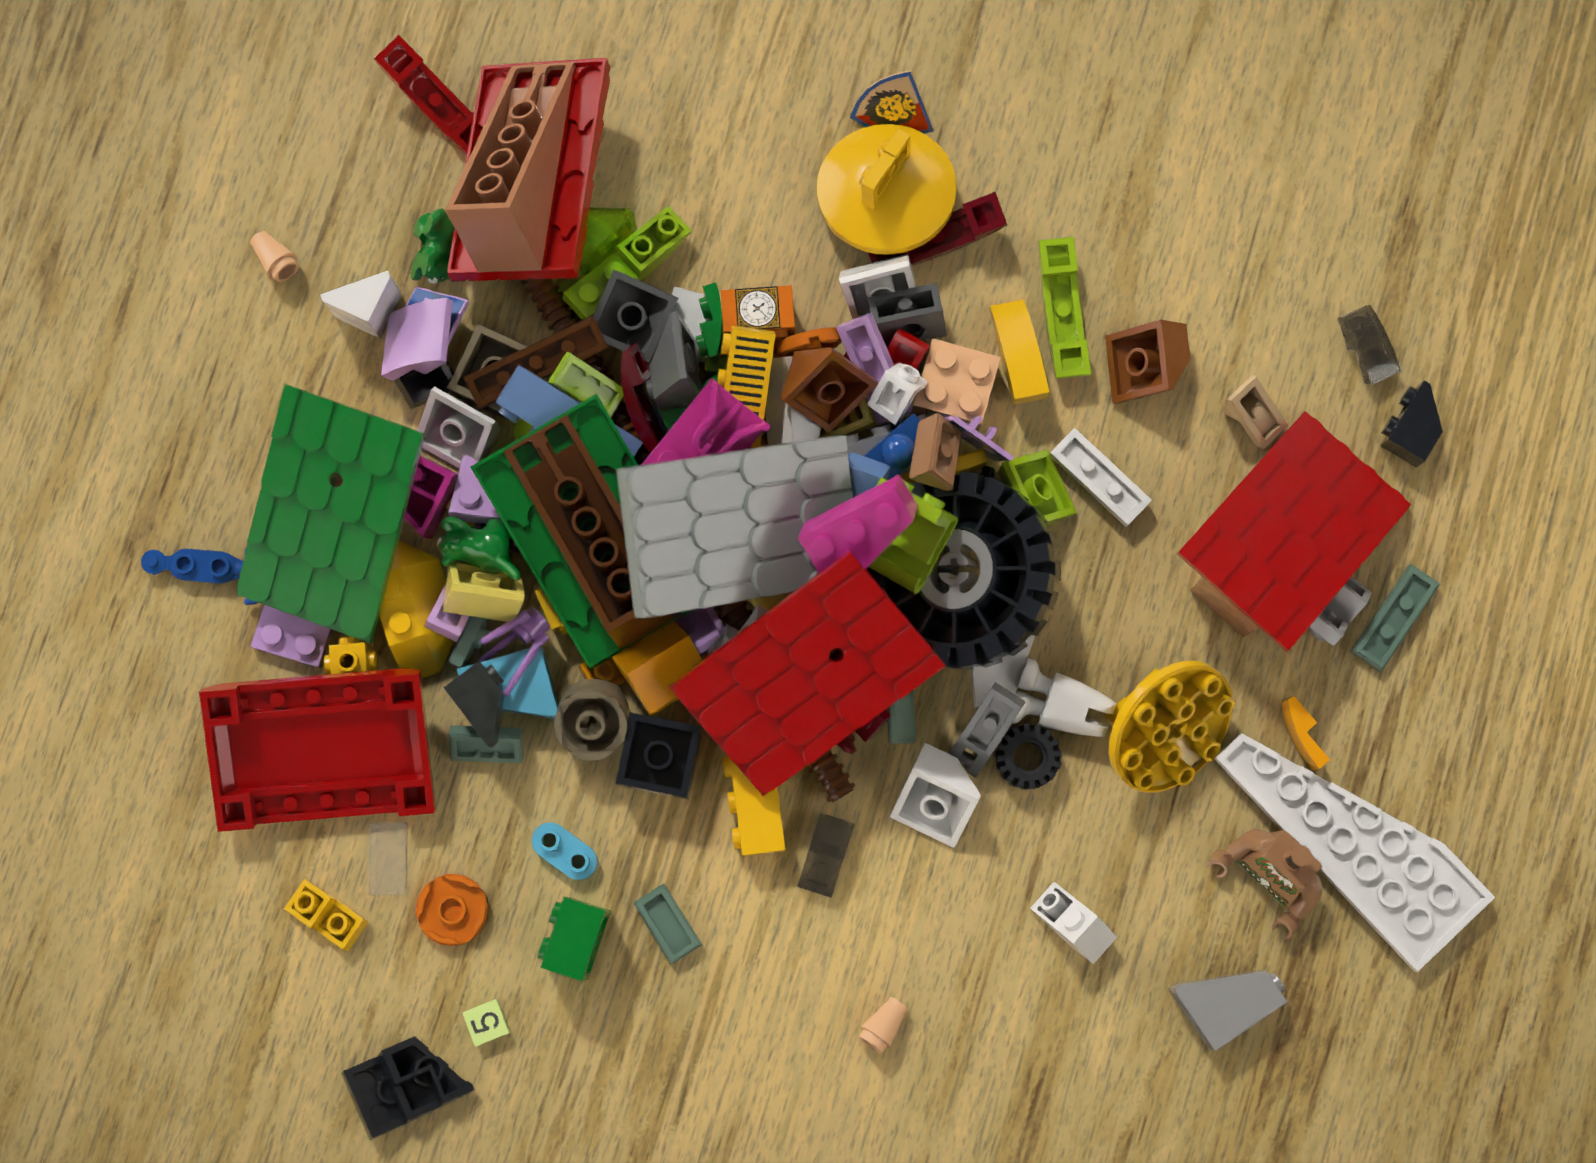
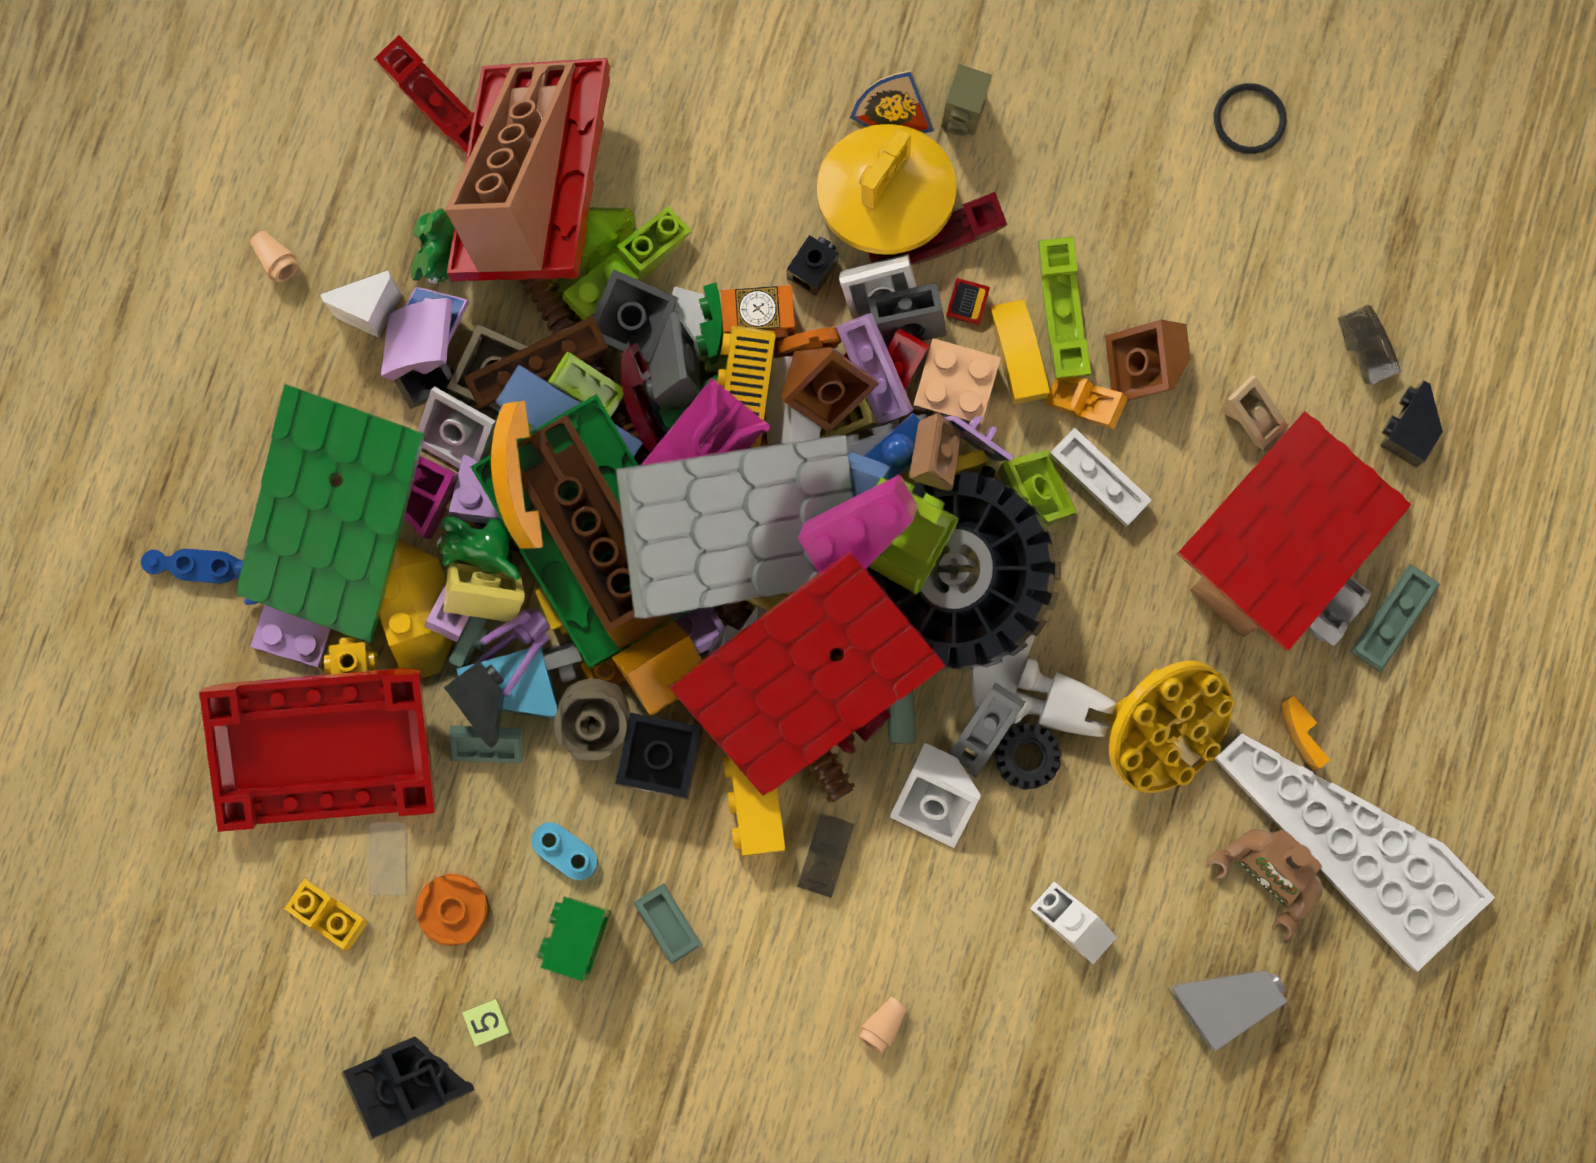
white bracket [867,363,927,425] -> none
none -> light orange slope [491,401,543,549]
none -> light grey tile [543,641,582,682]
none -> black brick [786,235,839,296]
none -> olive brick [942,64,992,136]
none -> slope [946,278,990,326]
none -> light orange slope [1044,377,1128,430]
none -> black tyre [1214,83,1286,154]

